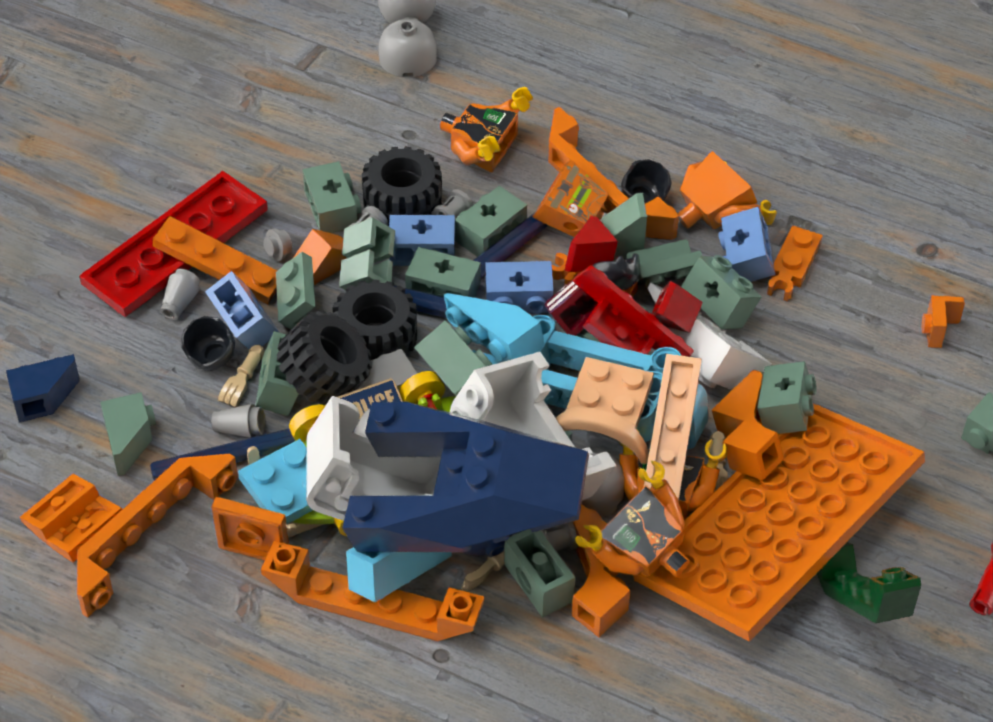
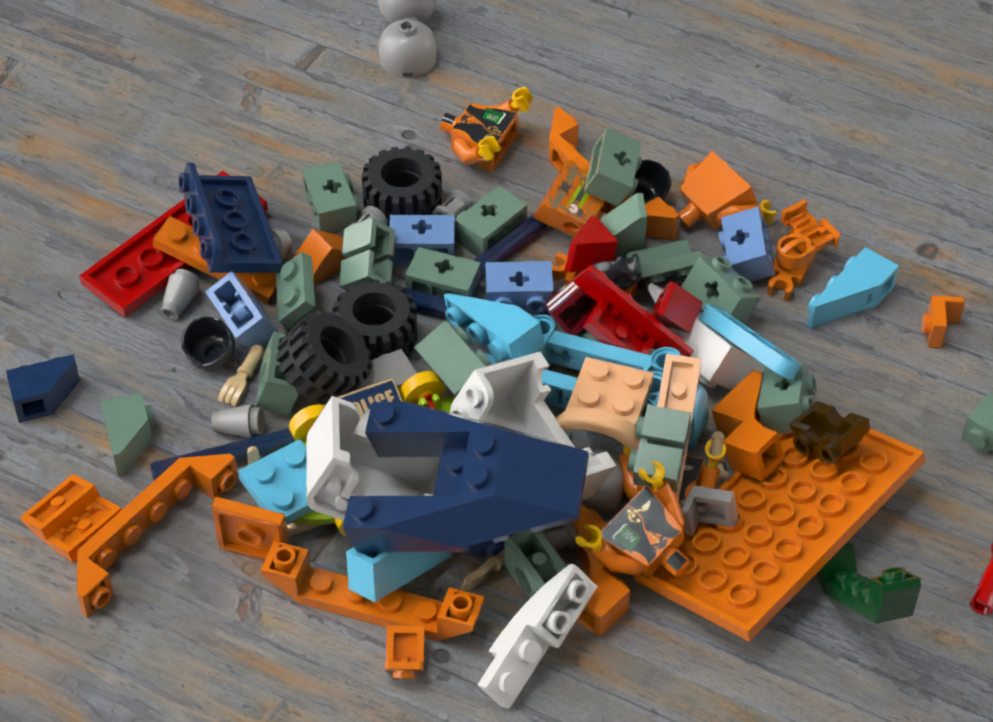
none -> dark blue bracket [178,162,283,273]
none -> orange bracket [385,625,425,679]
none -> white slope [478,564,597,709]
none -> sand green brick [584,127,642,206]
none -> sand green piece [628,405,691,492]
none -> light grey bracket [680,485,738,536]
none -> medium azure beam [699,303,802,380]
none -> orange piece [776,199,840,269]
none -> dark brown cylinder [789,401,870,465]
none -> medium azure slope [807,247,899,328]

